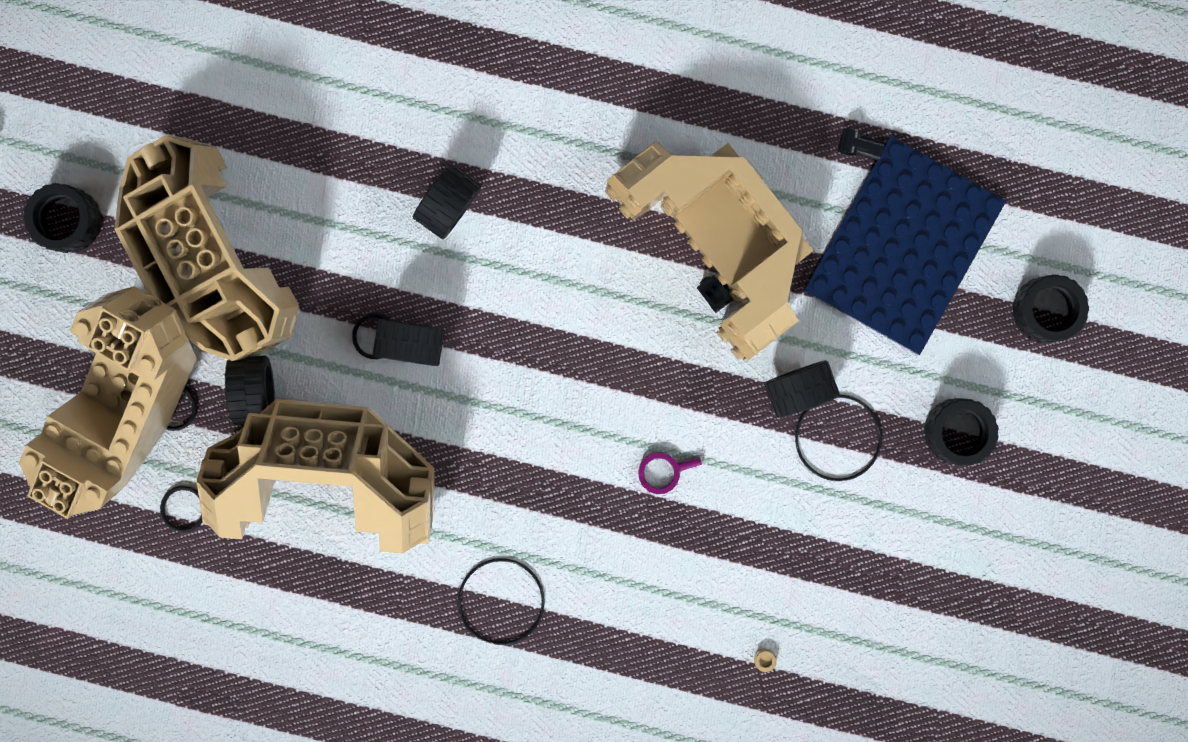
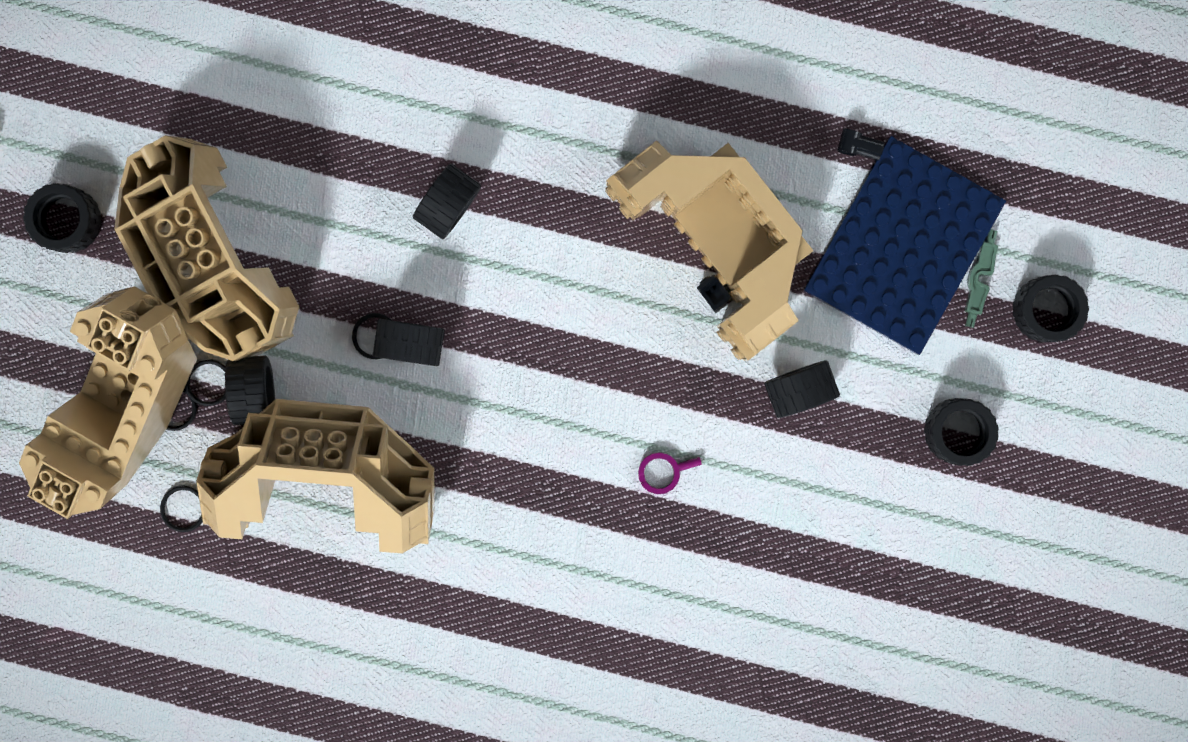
black piece [458,558,545,645] -> none
tan tile [754,649,777,672] -> none
black piece [795,395,882,481] -> none
none -> black tyre [185,360,226,406]
none -> sand green piece [965,229,998,328]

